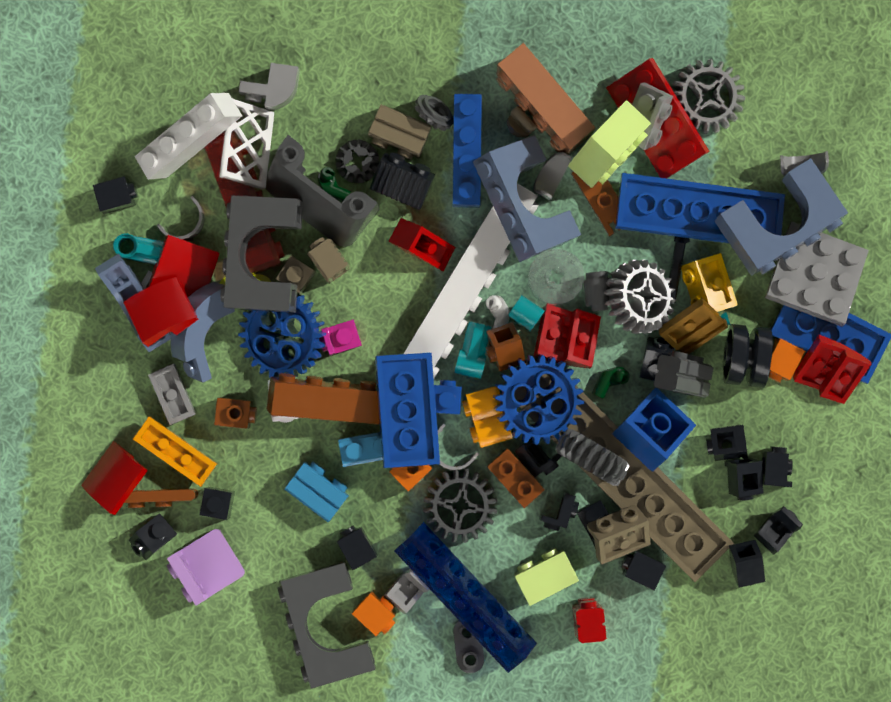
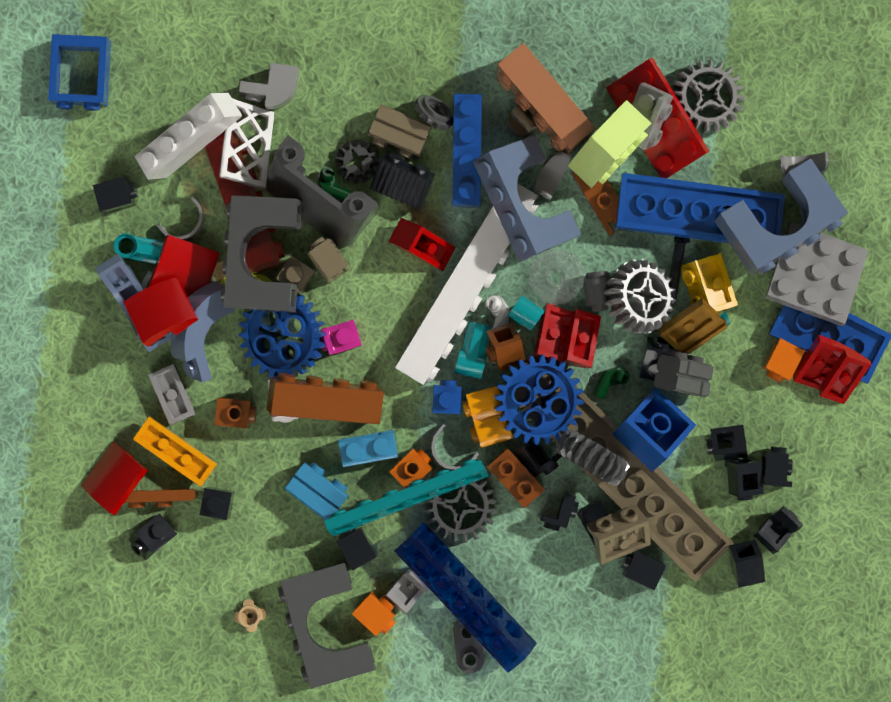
lavender bracket [167,529,245,606] -> none
blue plate [375,352,440,468] -> none
yellowish green brick [514,548,579,606] -> none
red brick [572,597,607,643] -> none
black wheel [723,324,773,388] -> none
none -> blue window [48,34,111,111]
none -> tan plate [234,599,267,632]
none -> teal plate [324,459,488,536]

